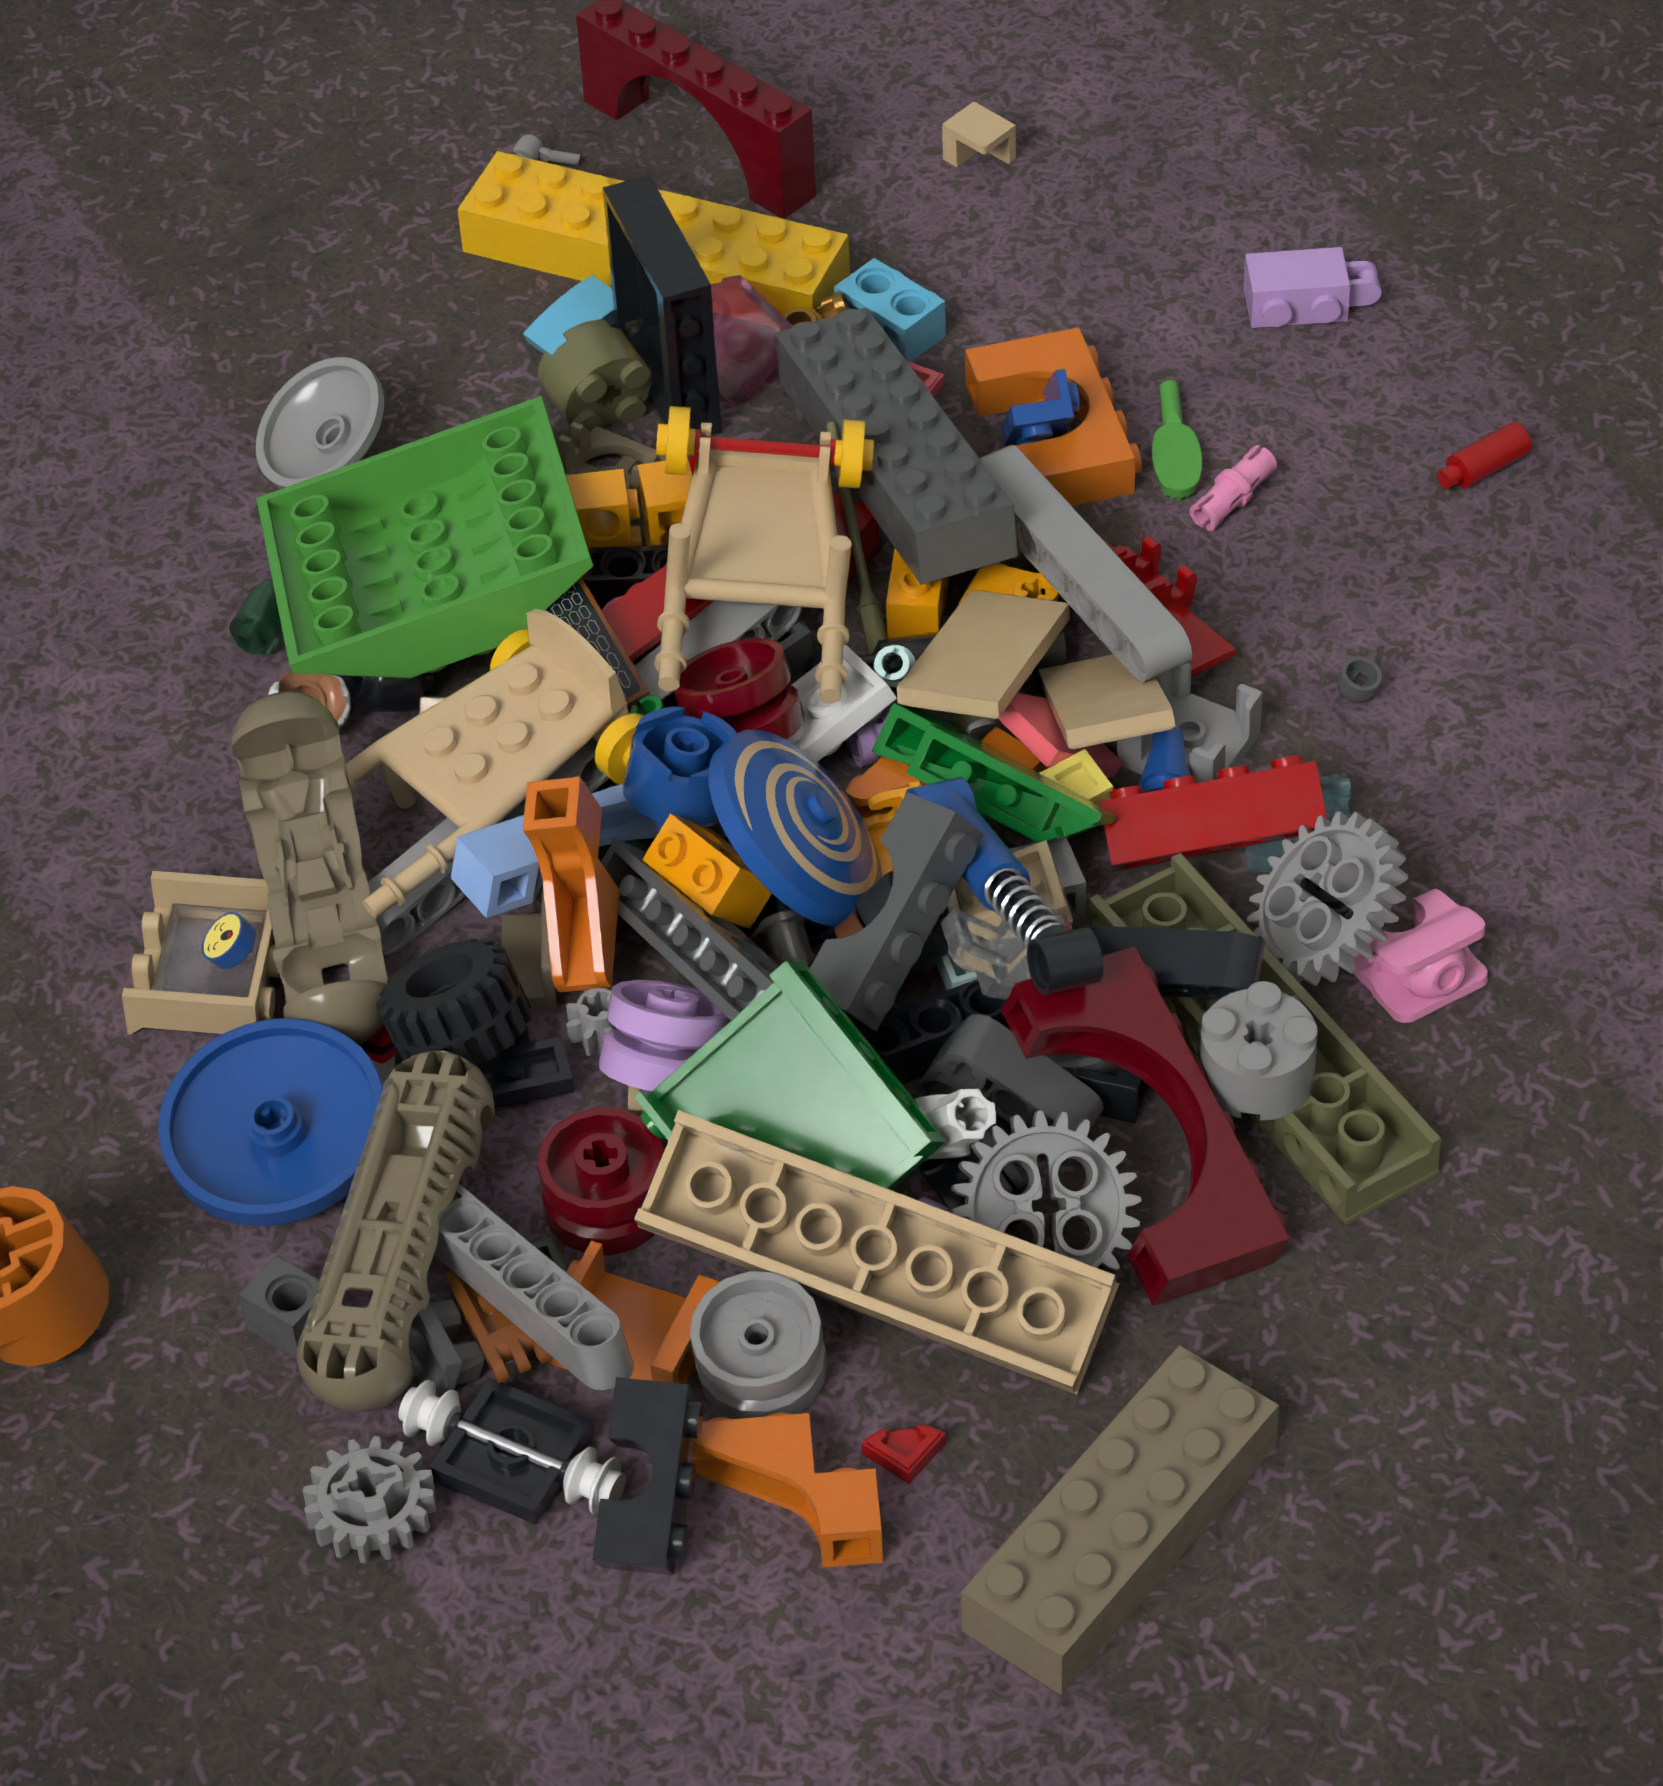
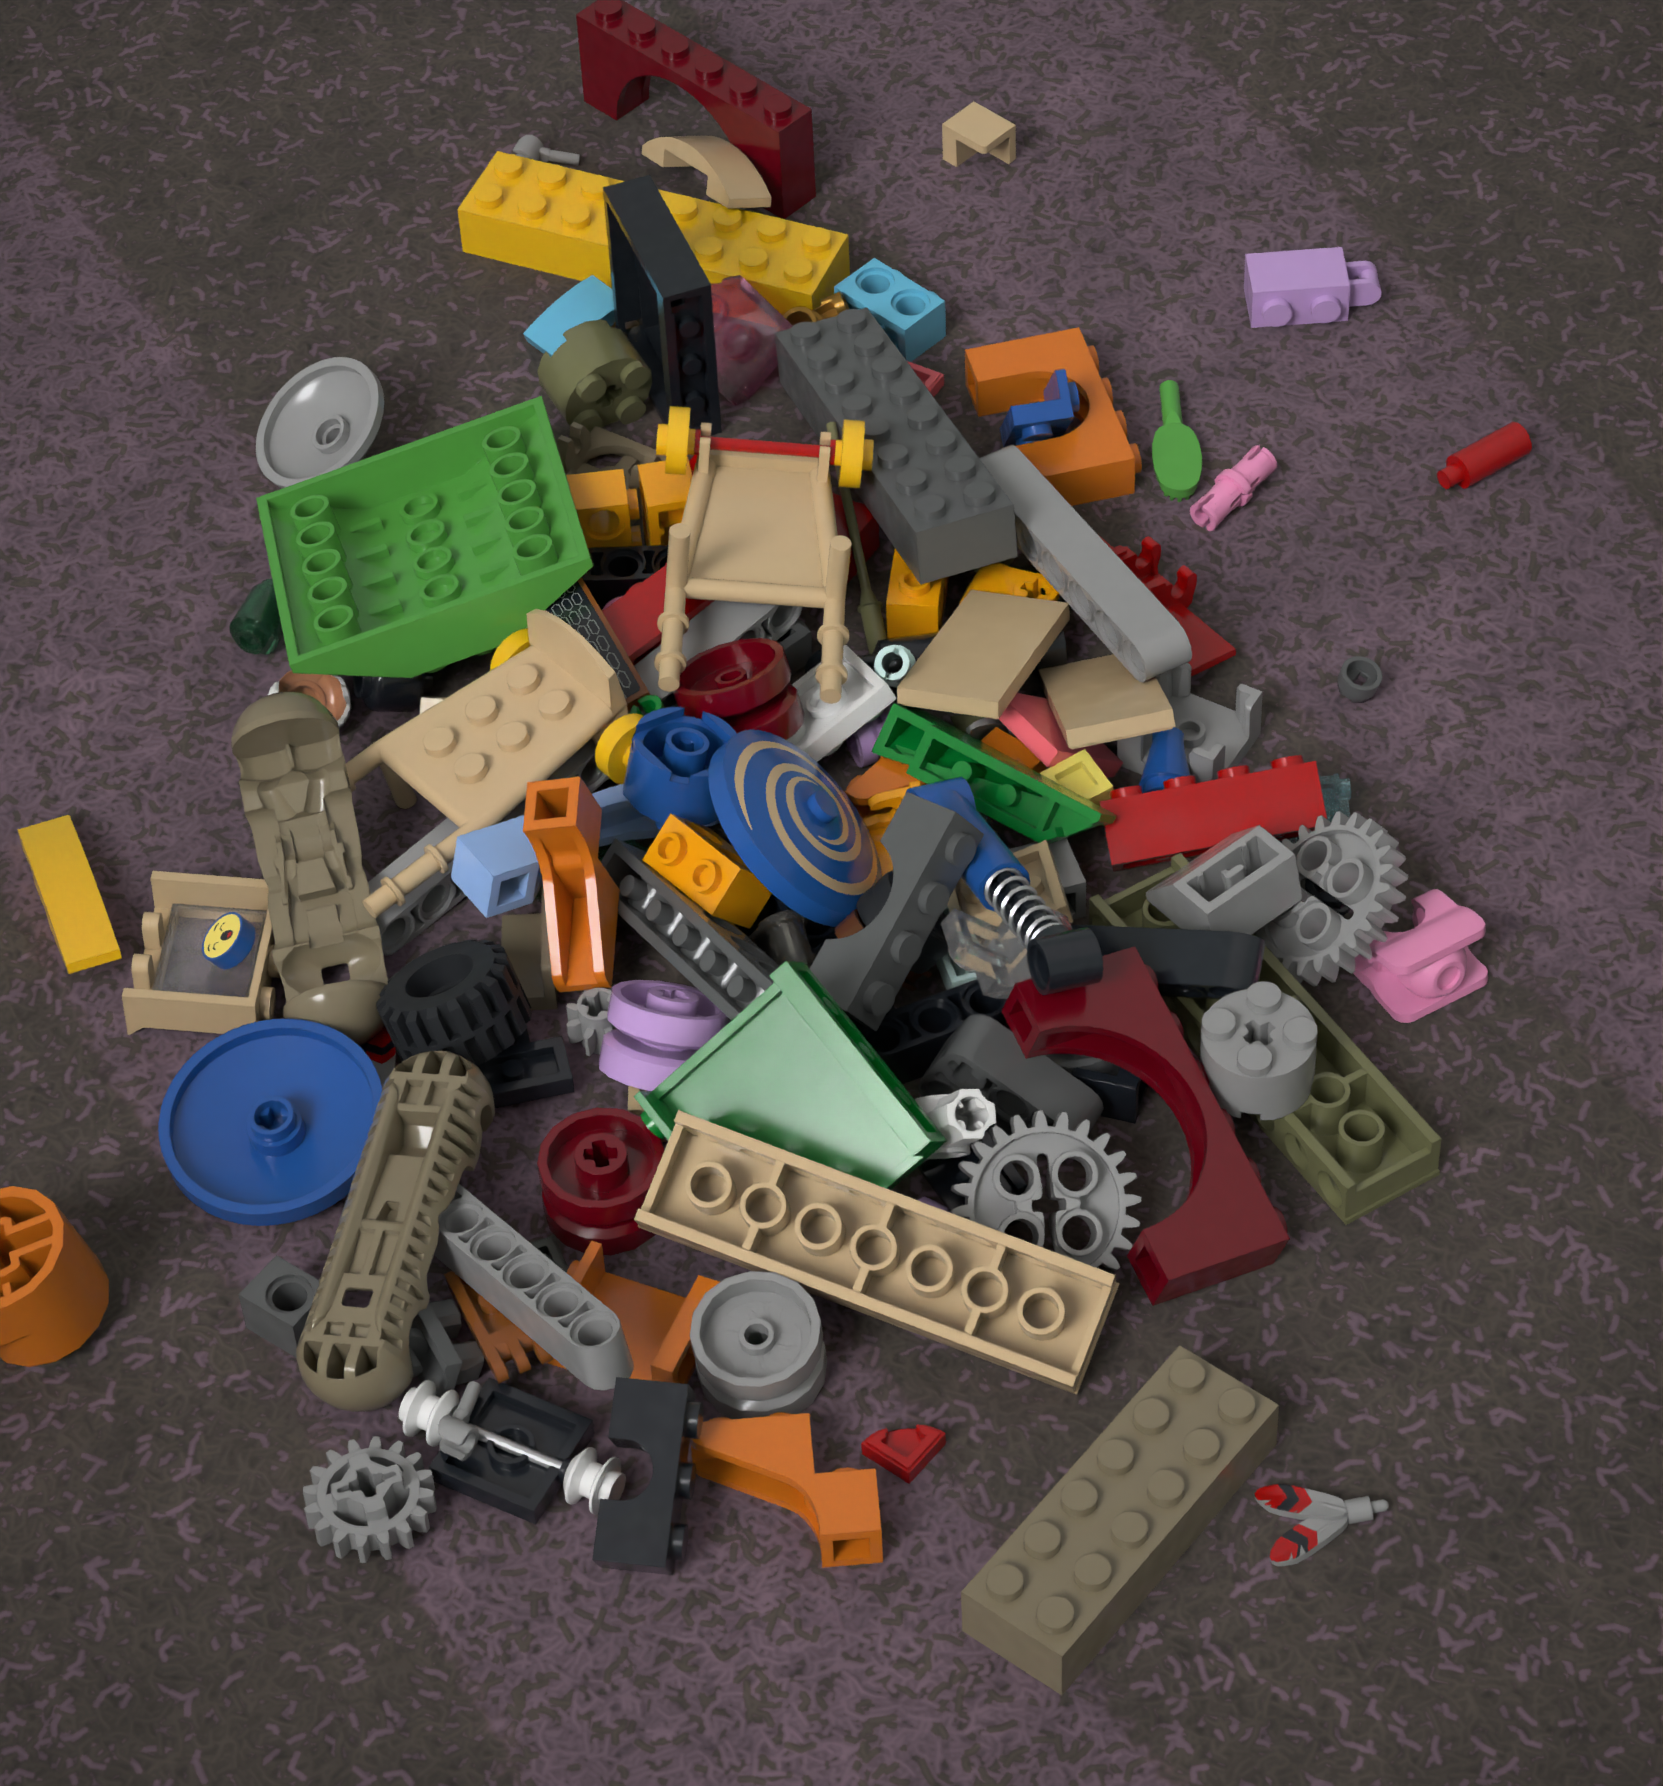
none -> yellow slope [17,815,122,974]
none -> light grey hand [438,1381,482,1461]
none -> tan slope [642,136,771,209]
none -> light grey slope [1145,825,1303,935]
none -> piece [1255,1484,1389,1566]

